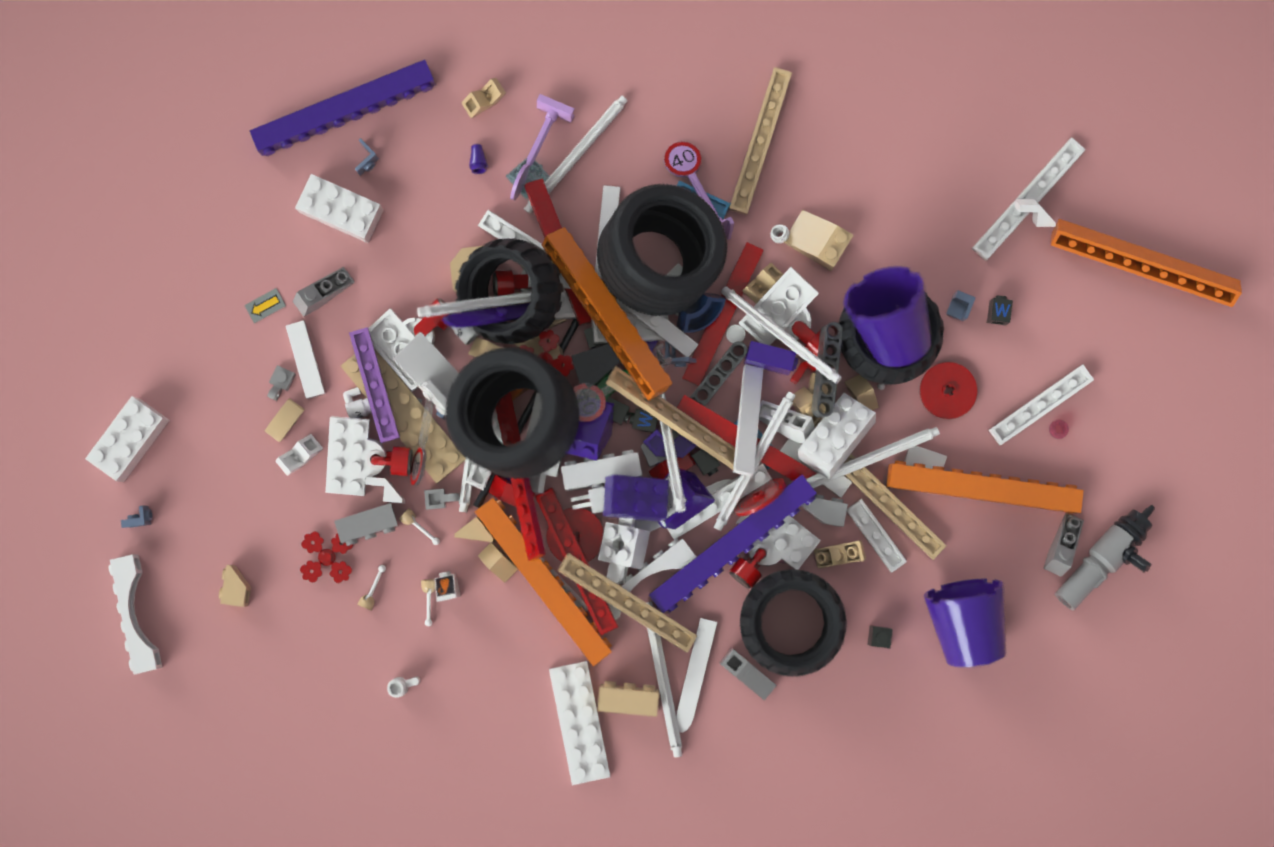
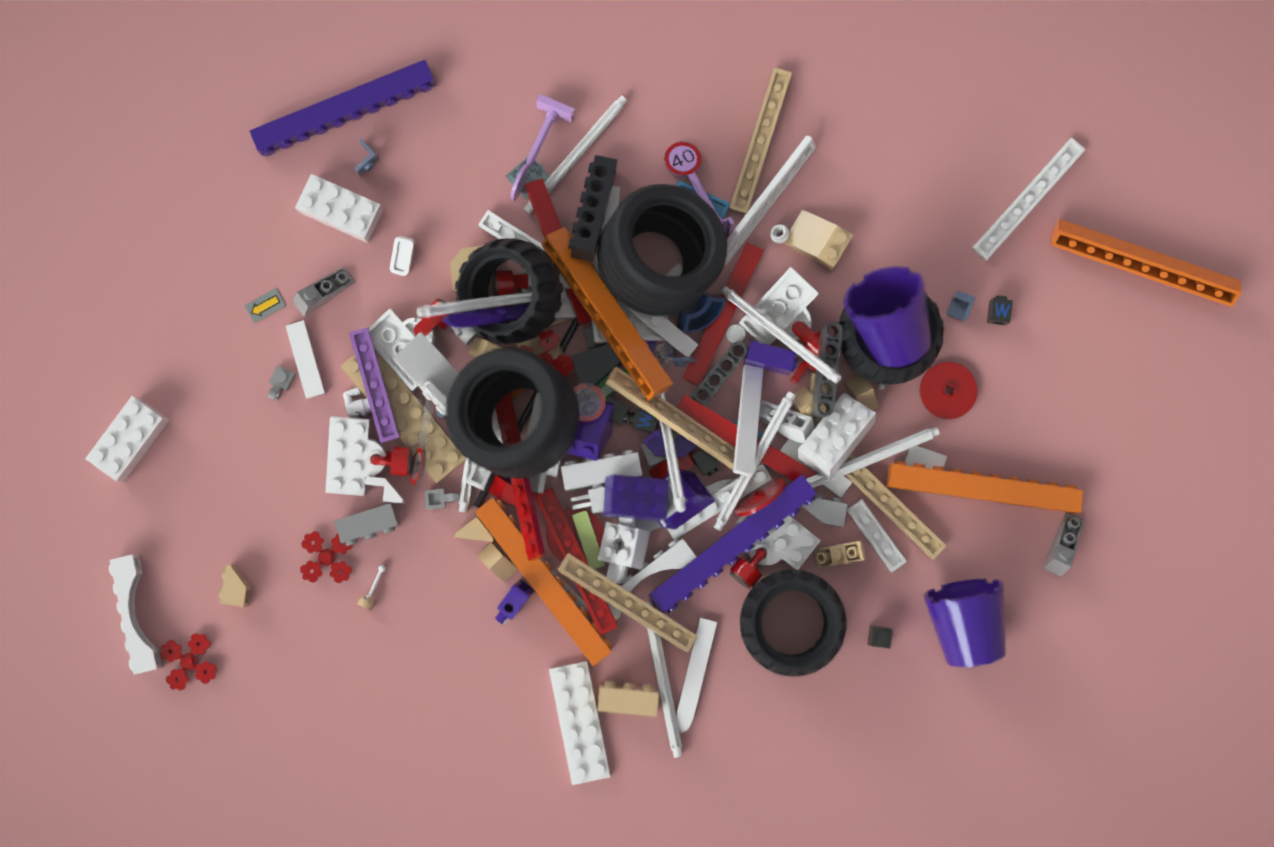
sand blue bracket [121,505,153,528] -> none
tan slope [264,398,305,442] -> none
white slope [275,434,323,476] -> none
white piece [387,677,421,698] -> none
hinge [399,508,440,545] -> none
hinge [421,579,435,627] -> none
slope [435,571,461,602] -> none
tan slope [461,78,506,118] -> none
dark purple cone [469,144,488,174] -> none
light grey slope [719,648,777,700] -> none
tan slope [743,263,784,304] -> none
white plate [989,365,1094,446] -> none
white slope [1015,199,1056,227] -> none
clear pink plate [1049,420,1069,439] -> none
light grey piece [1055,505,1155,610] -> none
none -> red plant [160,633,217,691]
none -> white piece [390,235,415,276]
none -> dark purple torso [495,579,535,625]
none -> black brick [568,155,618,262]
none -> yellowish green sticker [572,511,605,569]
none -> white tile [725,135,816,265]

